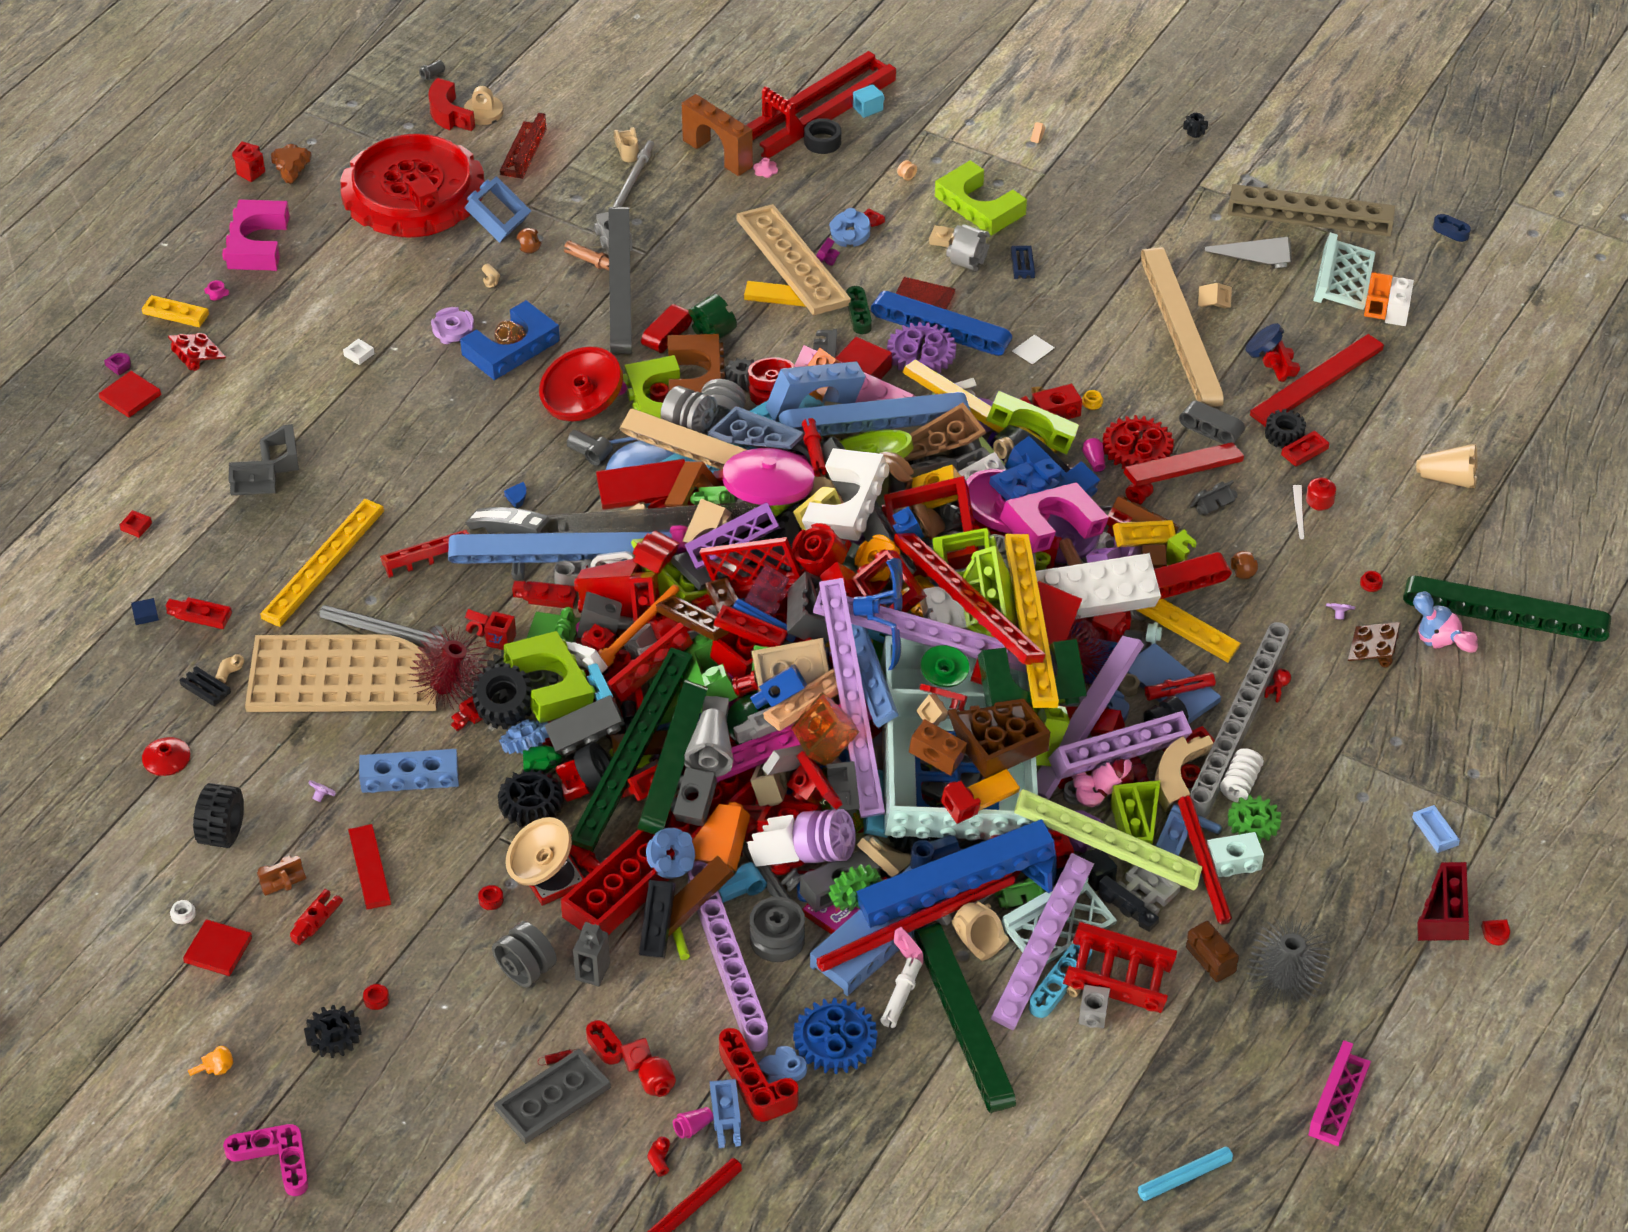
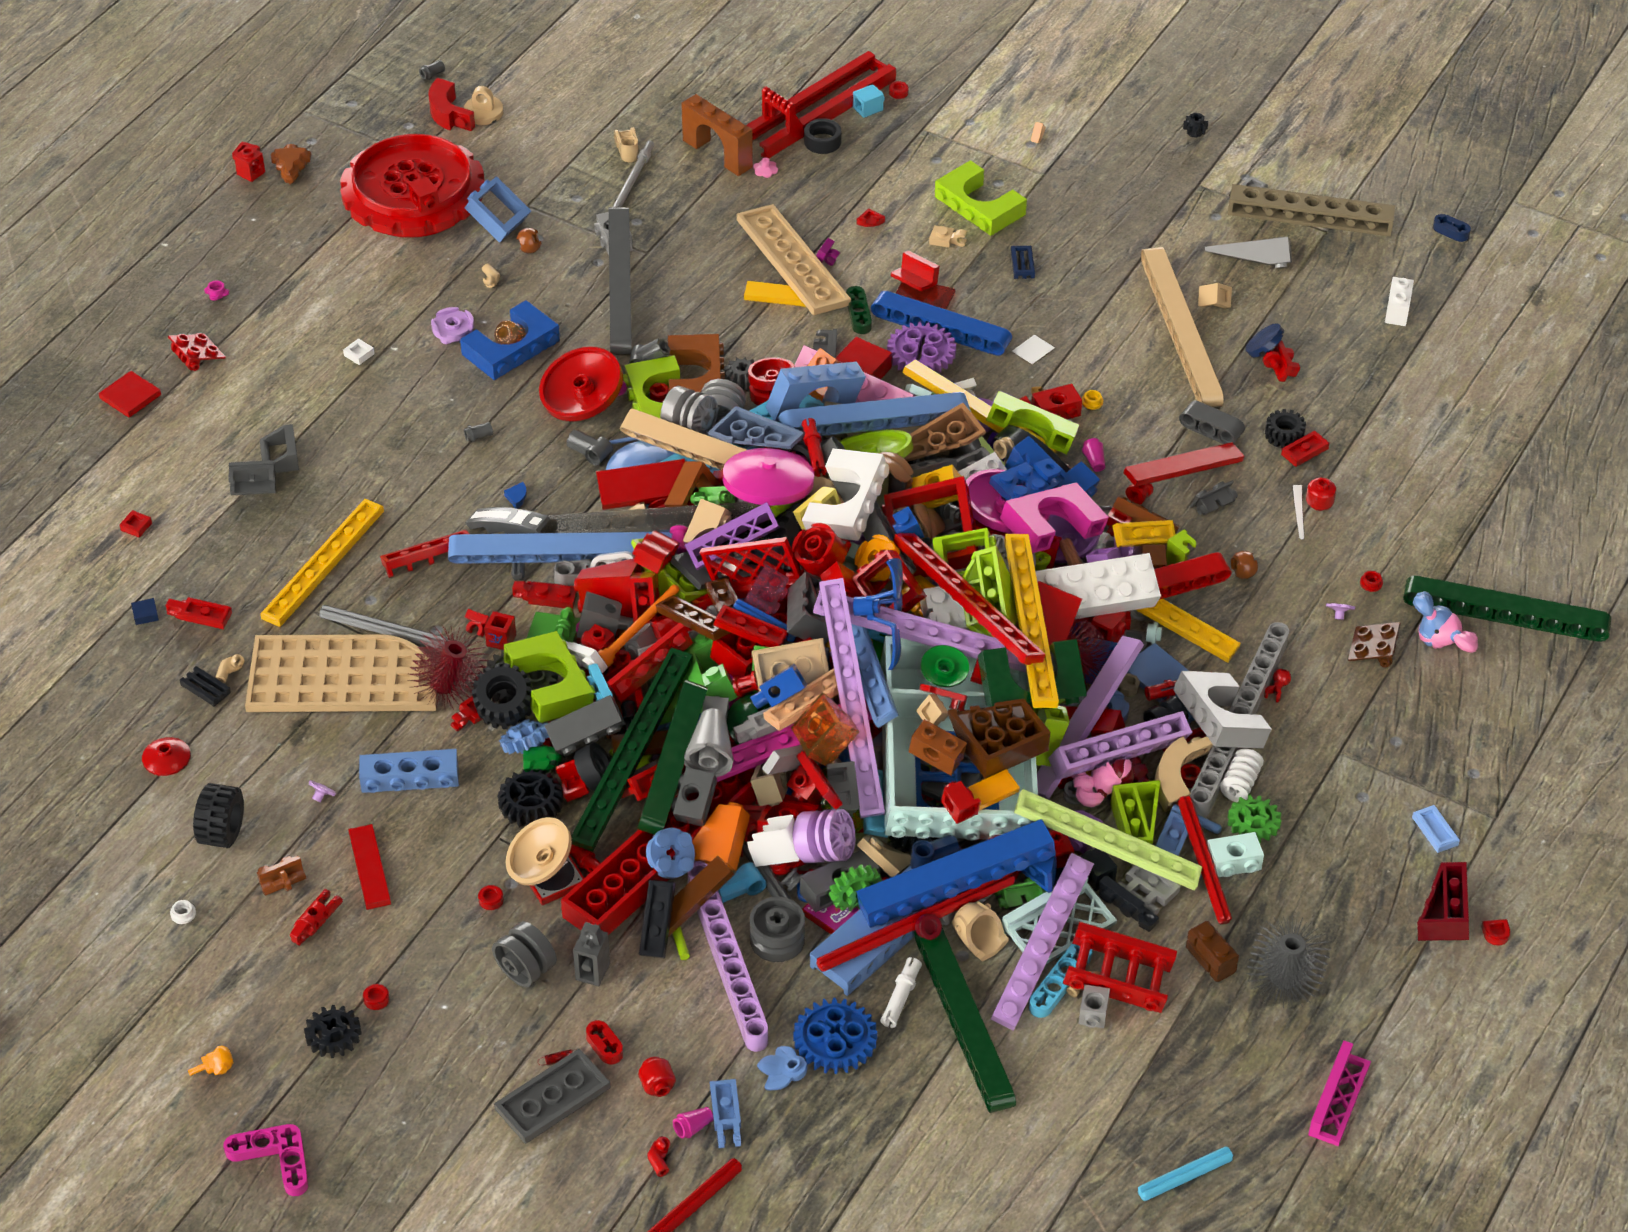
magenta tile [104,353,131,376] -> none
yellow tile [142,295,209,328] -> none
red tile [183,919,252,977] -> none
dark pink arch [222,199,290,271] -> none
clear red fence [500,113,547,179] -> none
nougat pin [564,240,609,271] -> none
red plate [620,1038,652,1072] -> none
red beam [641,304,693,353] -> none
dark green brick [688,294,737,340] -> none
red beam [719,1028,799,1122] -> none
medium blue plate [829,208,871,247] -> none
bright pink slope [894,927,924,965] -> none
light nougat bush [897,160,917,181] -> none
light grey brick [946,224,990,271] -> none
red gear [1102,415,1174,469] -> none
red tile [1250,334,1384,427] -> none
light aqua fence [1313,232,1375,310] -> none
orange brick [1364,272,1393,320] -> none
tan cone [1416,444,1478,489] -> none
none -> dark grey pin [464,422,493,442]
none -> dark grey piece [629,338,670,364]
none -> red tile [889,81,909,99]
none -> panel [891,250,940,291]
none -> light aqua tile [905,384,932,396]
none -> dark red tile [915,913,942,940]
none -> light grey arch [1174,671,1272,748]

